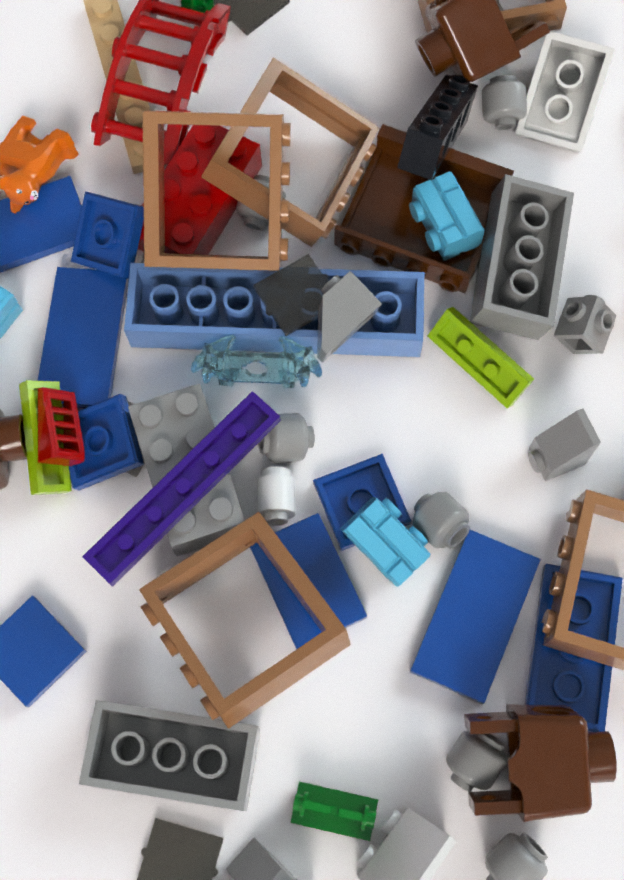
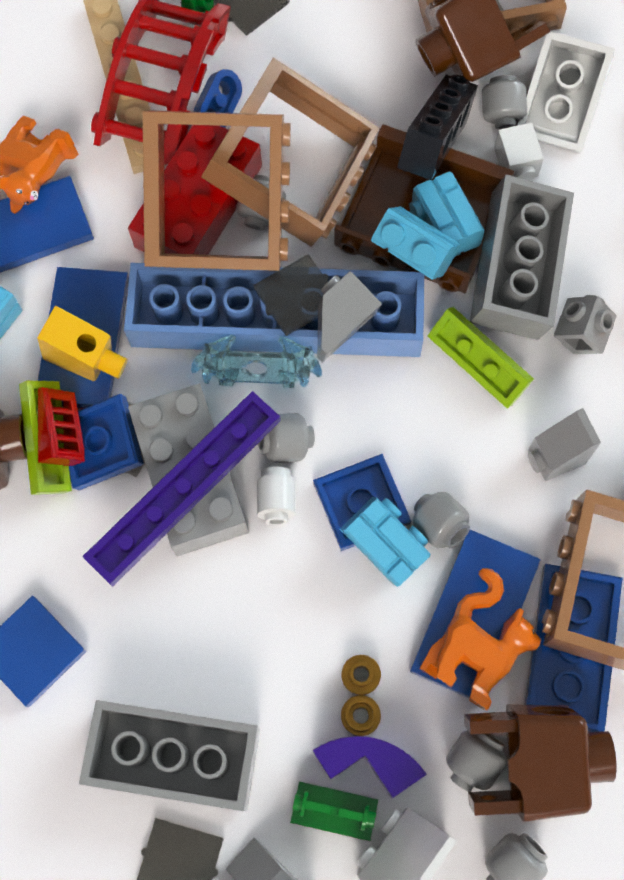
blue tile [71,191,144,279] -> none
medium nougat window [139,512,351,729] -> none
blue tile [250,513,367,649] -> none
none -> yellow torso [37,306,128,381]
none -> blue plate [193,69,242,128]
none -> dark purple brick [312,736,427,799]
none -> pearl gold plate [341,655,381,695]
none -> pearl gold plate [341,695,381,736]
none -> medium azure brick [371,206,461,280]
none -> orange animal [419,568,541,711]
none -> white brick [494,123,544,181]

